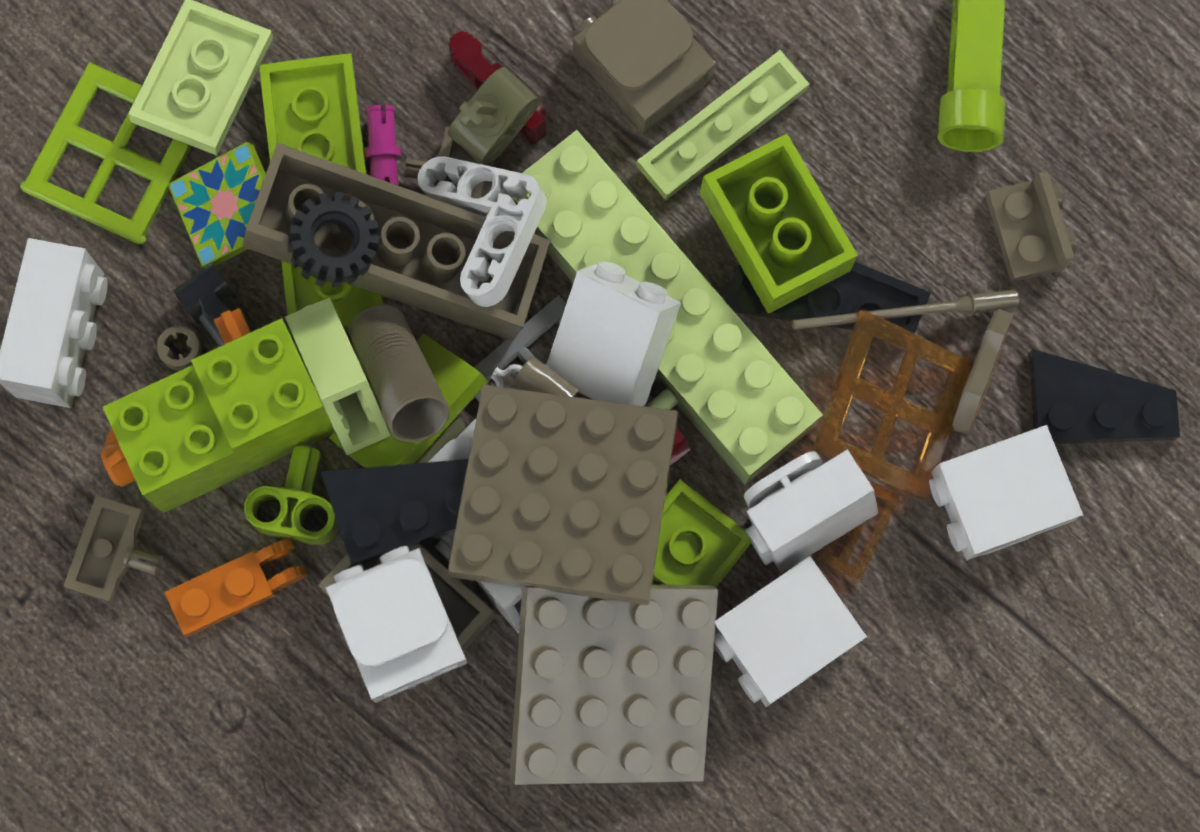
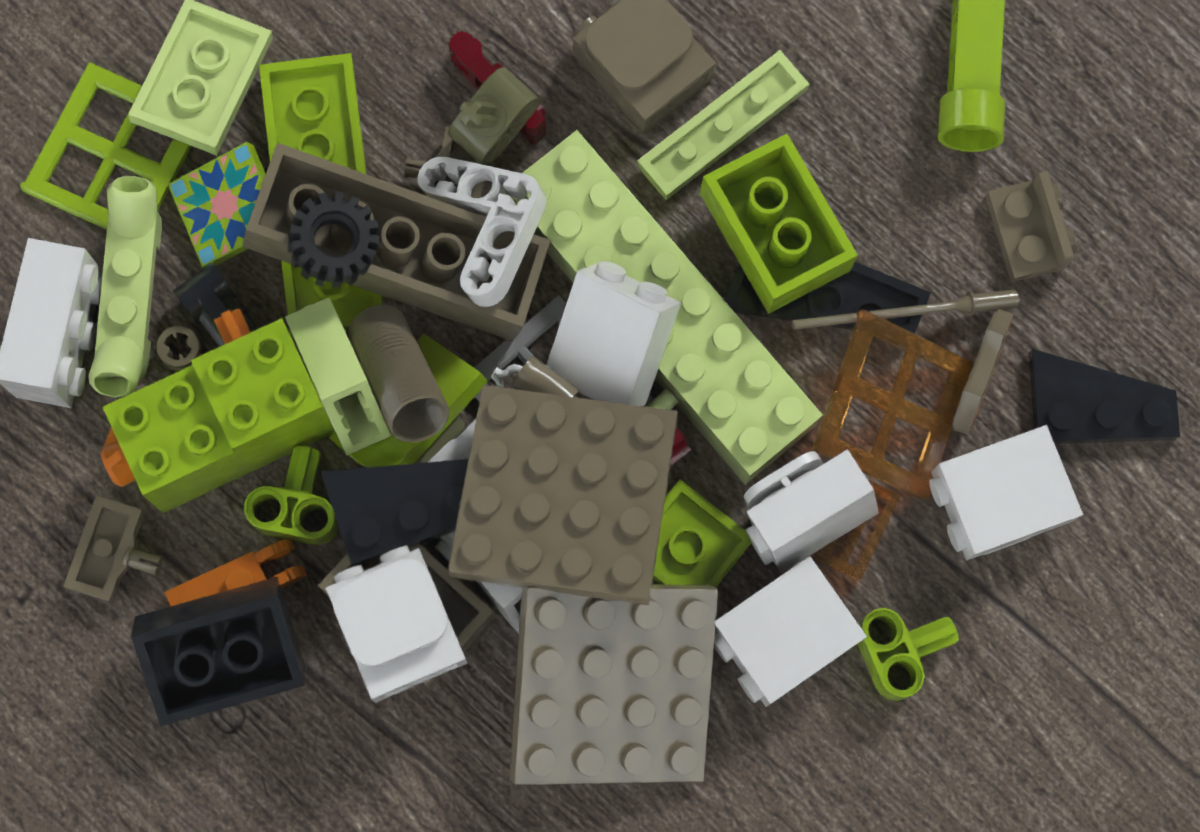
dark pink pin [364,105,401,186] -> none
none -> yellowish green plate [88,176,162,398]
none -> black brick [131,576,305,727]
none -> lime beam [857,608,959,701]

